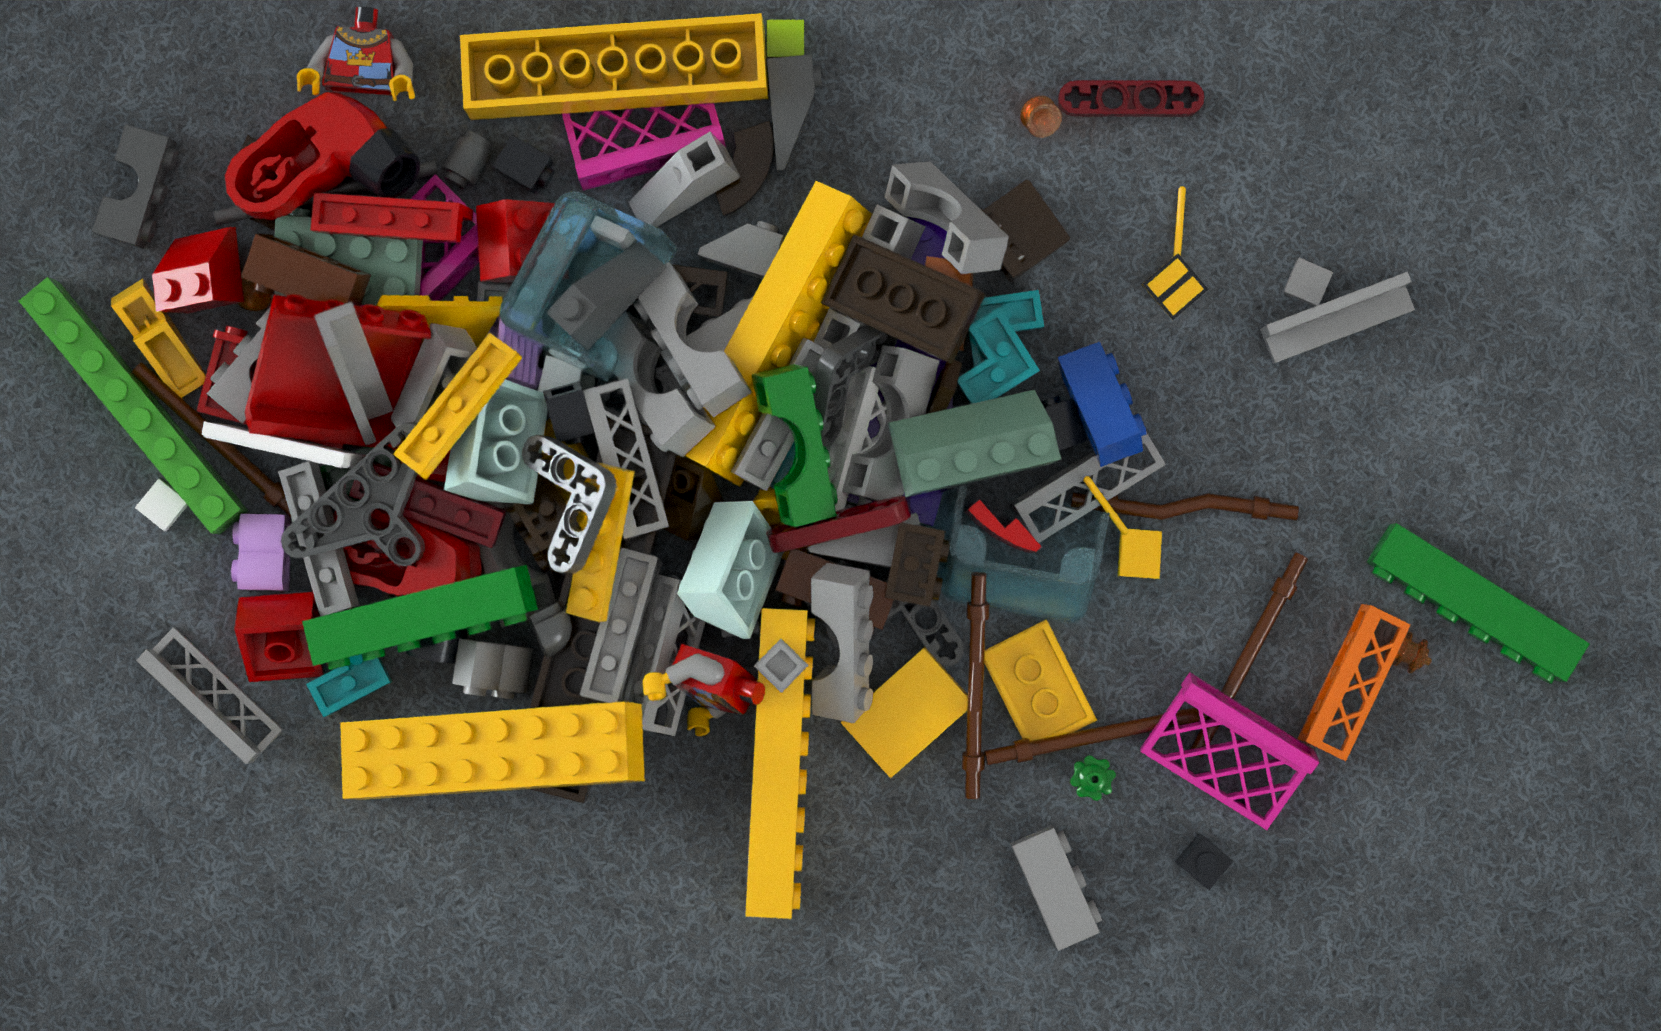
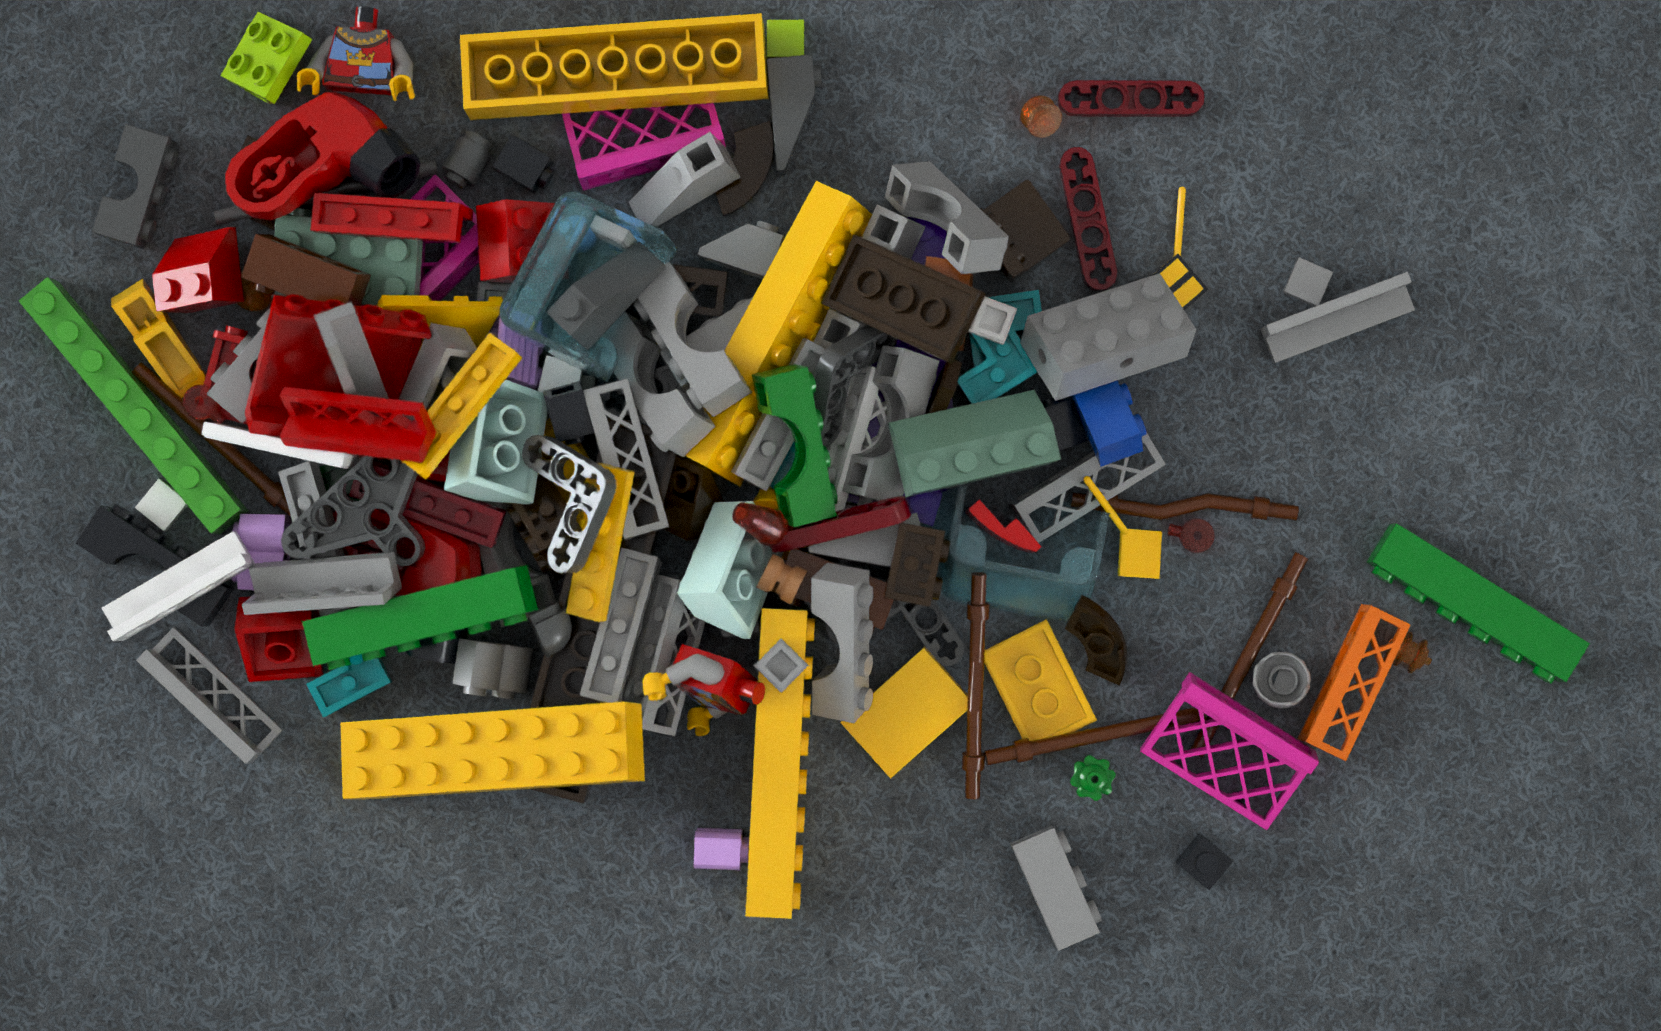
none -> black arch [76,504,234,627]
none -> white fence [102,531,255,641]
none -> clear red piece [183,384,226,424]
none -> lime plate [220,12,312,105]
none -> light grey fence [242,552,402,615]
none -> red fence [279,387,437,463]
none -> lavender brick [694,828,750,870]
none -> clear red cone [732,502,788,545]
none -> medium nougat wheel [757,554,807,604]
none -> white tile [968,297,1017,345]
none -> light grey brick [1020,273,1197,401]
none -> dark red beam [1059,147,1117,291]
none -> dark brown tile [1065,594,1128,686]
none -> clear red piece [1167,518,1215,554]
none -> light grey hair [1253,652,1311,709]

